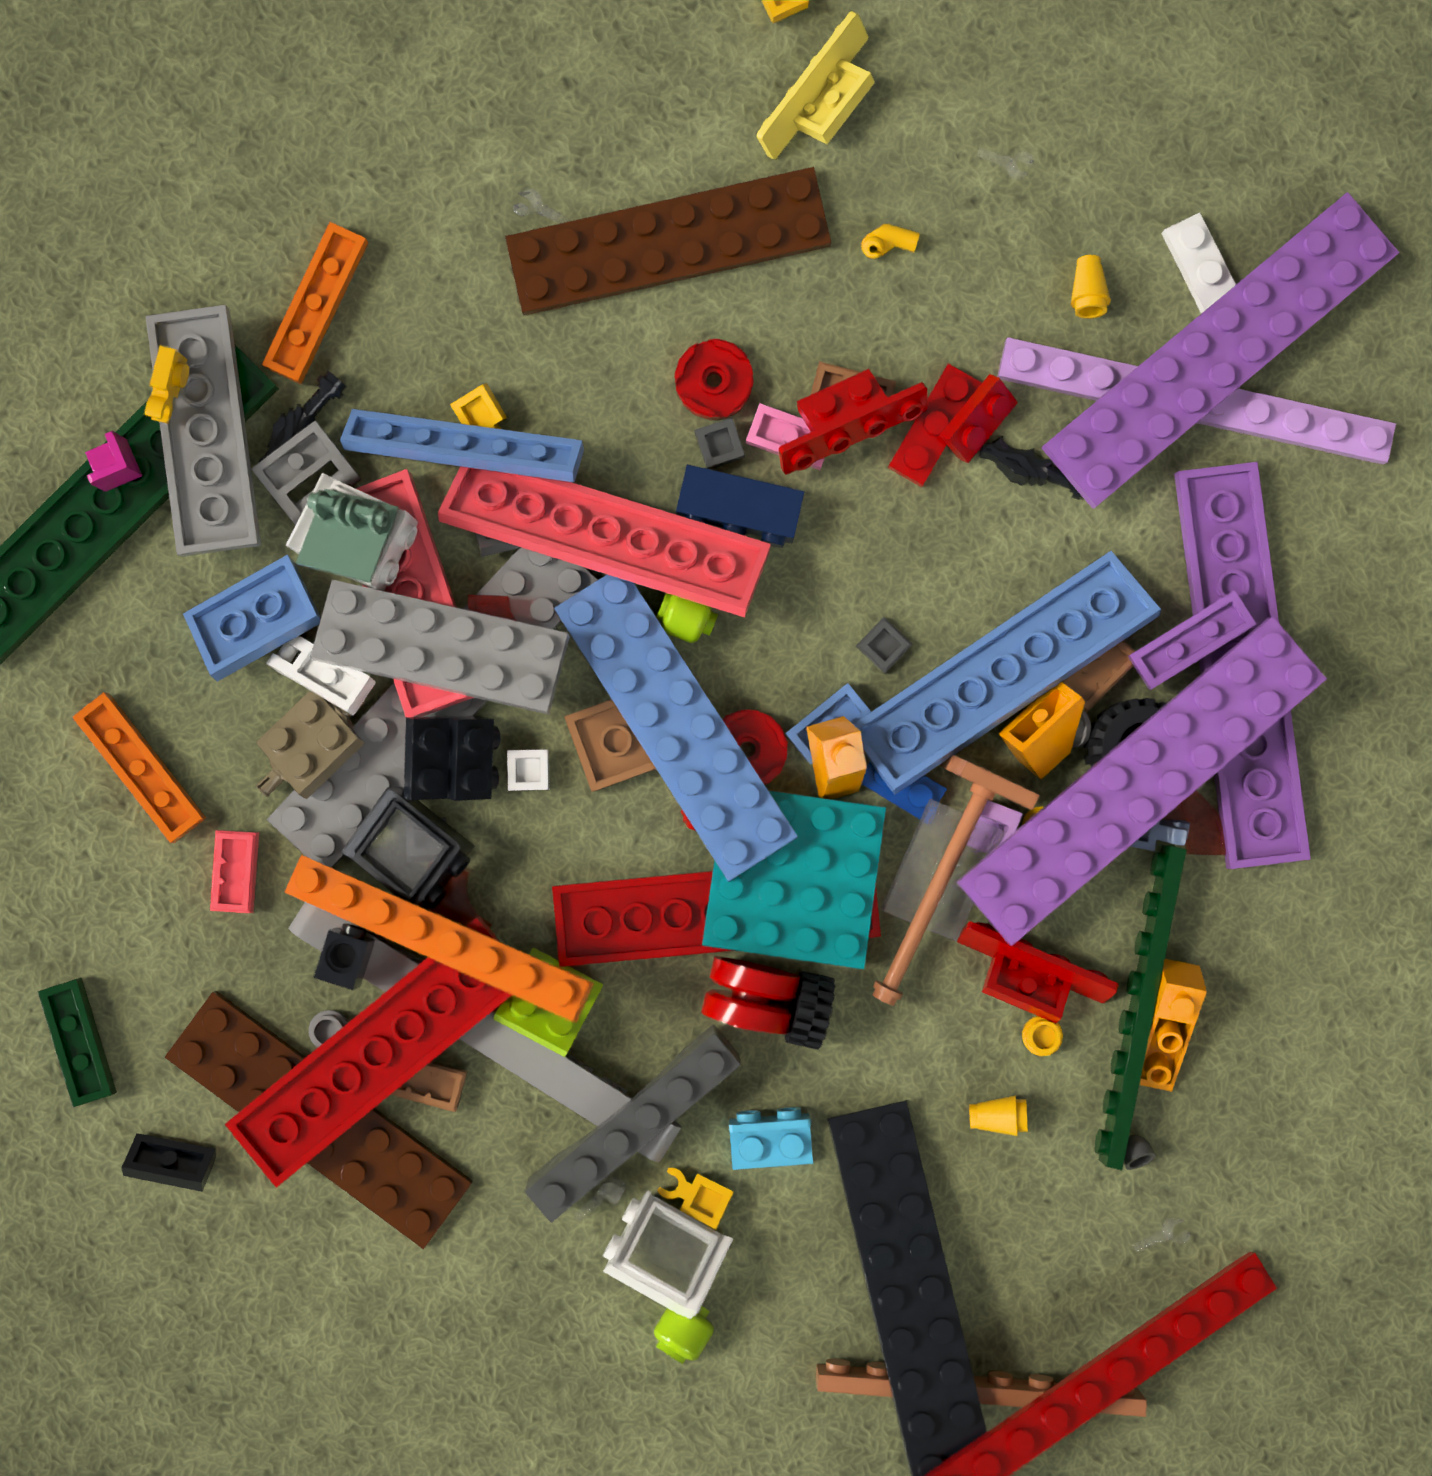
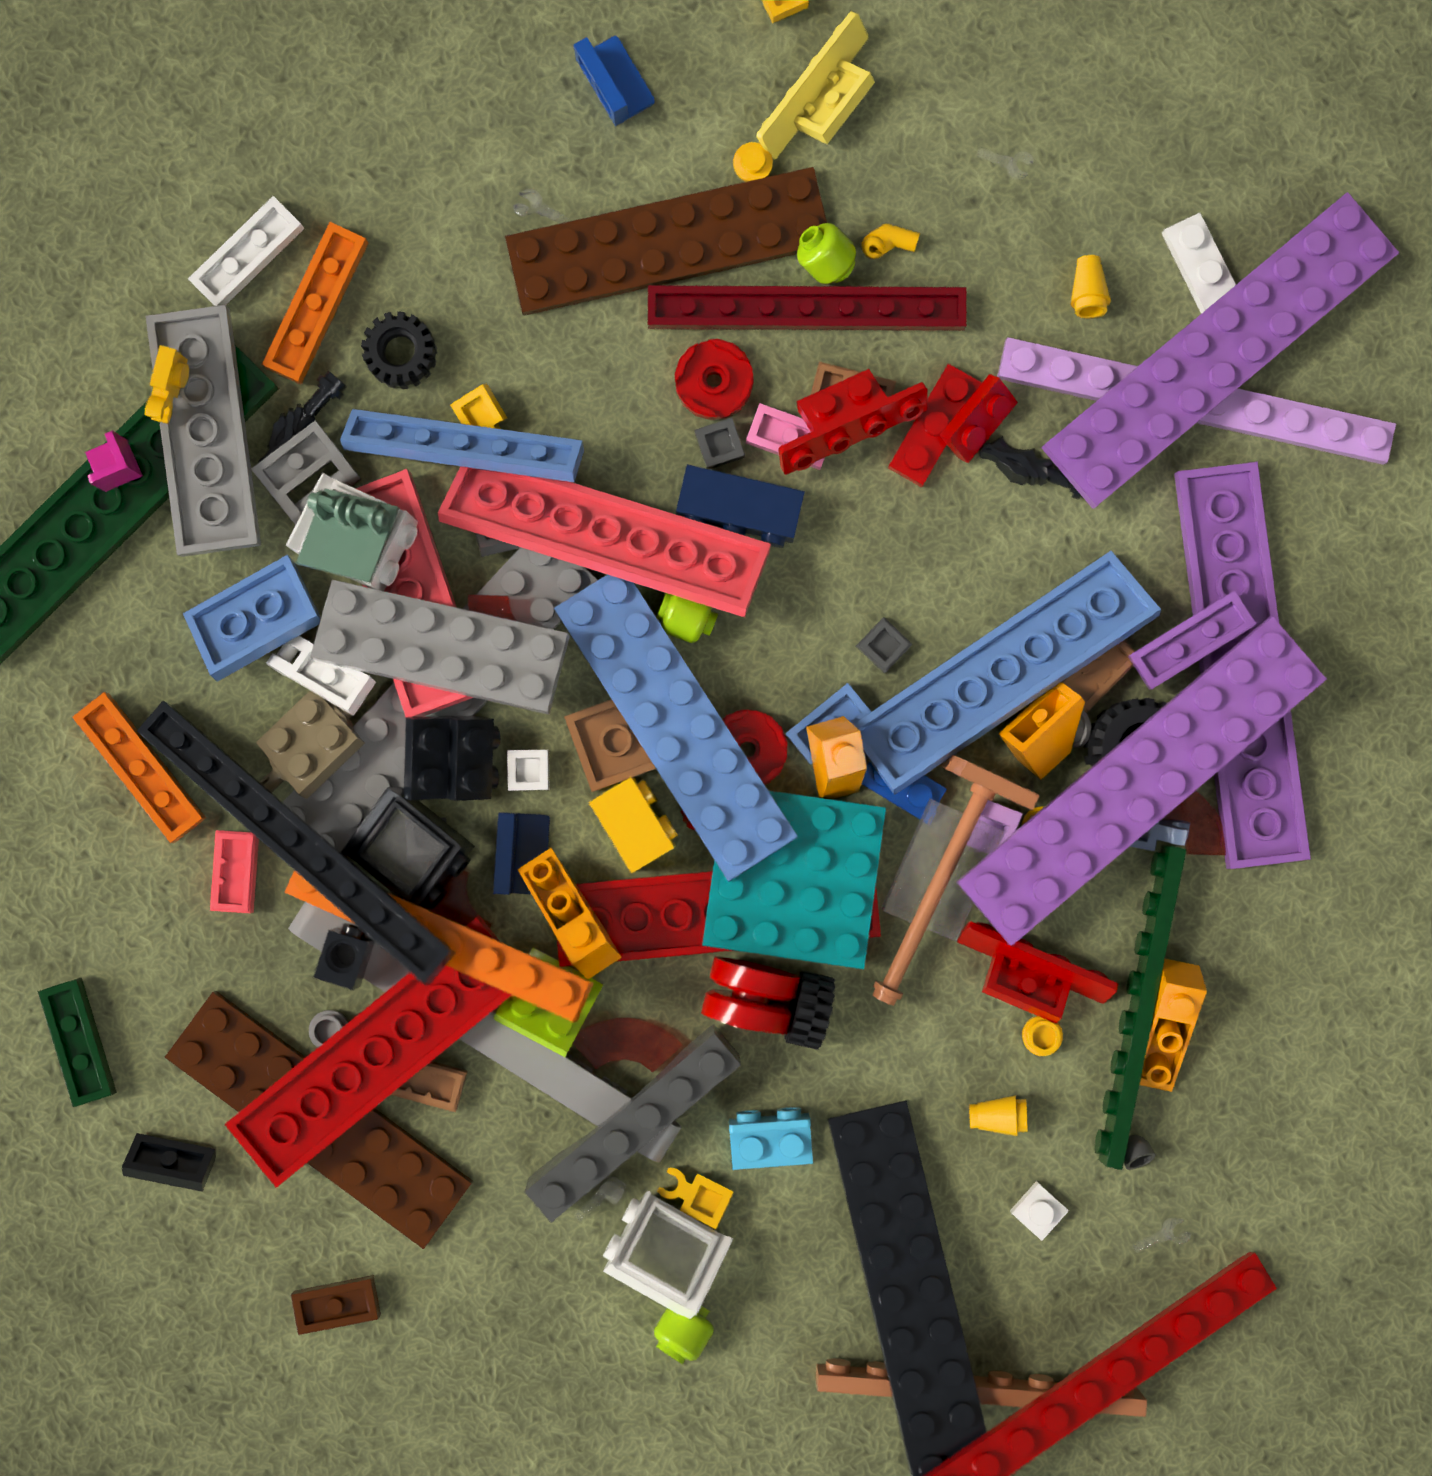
none -> black plate [137,700,456,986]
none -> white plate [188,196,305,306]
none -> reddish brown plate [291,1275,381,1335]
none -> black tyre [361,311,437,389]
none -> dark blue panel [493,812,550,895]
none -> light orange slope [517,848,622,980]
none -> blue panel [573,36,655,126]
none -> clear red tile [573,1018,683,1072]
none -> yellow brick [589,777,678,874]
none -> dark red plate [648,285,967,331]
none -> yellow plate [733,142,773,182]
none -> lime head [797,223,856,284]
none -> white plate [1010,1181,1069,1241]

